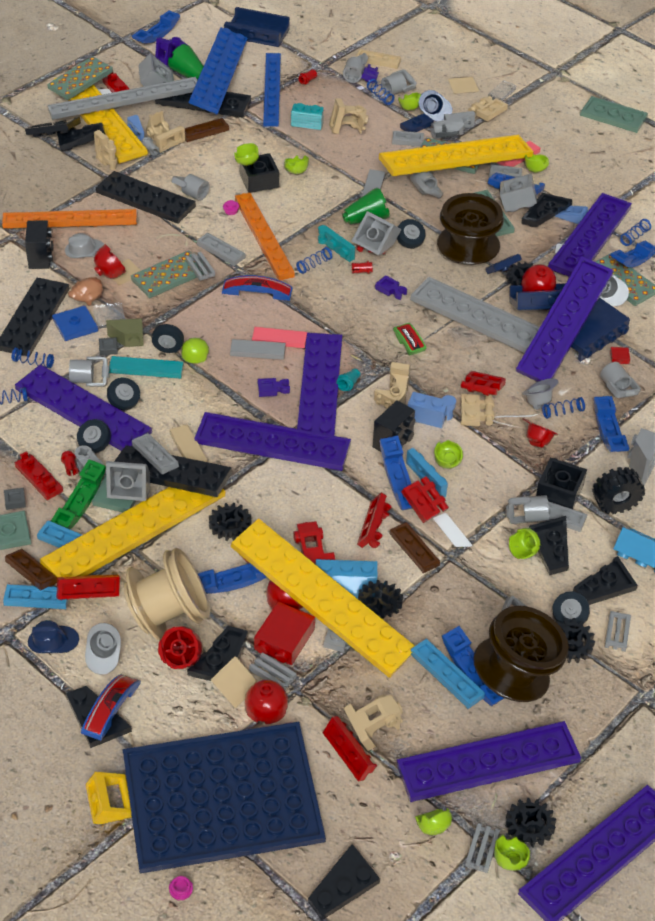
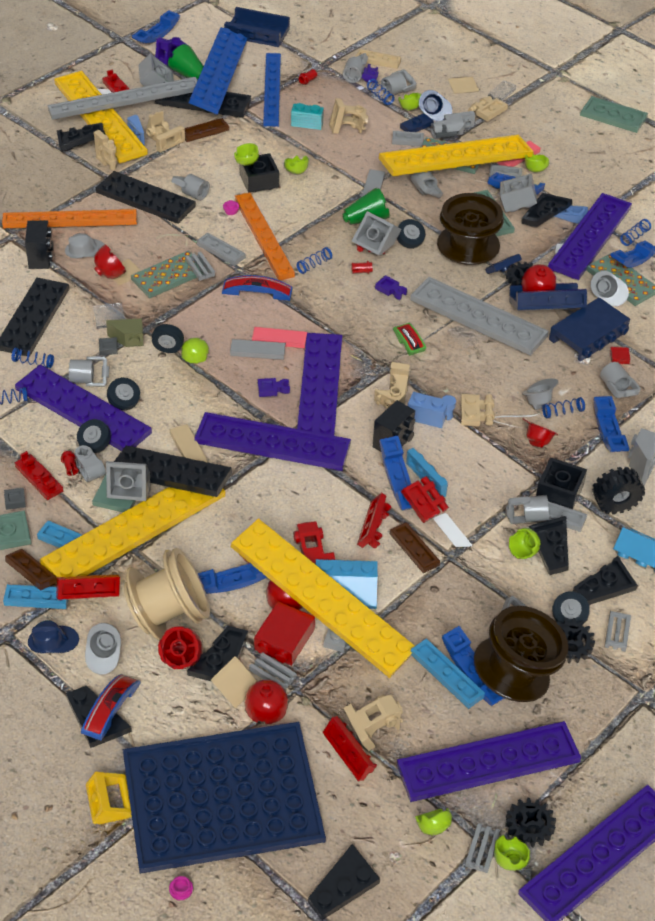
black wing [25,117,81,137] -> none
sand green tile [47,56,113,100] -> none
green slope [50,459,106,529] -> none
blue plate [52,306,98,341] -> none
nougat hair [68,277,103,306] -> none
teal tile [109,356,184,379] -> none
light grey tile [132,433,179,474] -> none
light grey pin [141,137,159,156] -> none
black gear [209,503,252,541] -> none
teal plate [318,225,355,262] -> none
teal cone [337,368,361,391] -> none
black gear [358,580,403,618] -> none
lime hair [434,440,463,469] -> none
red plate [461,371,506,396] -> none
dark purple plate [516,257,614,382] -> none

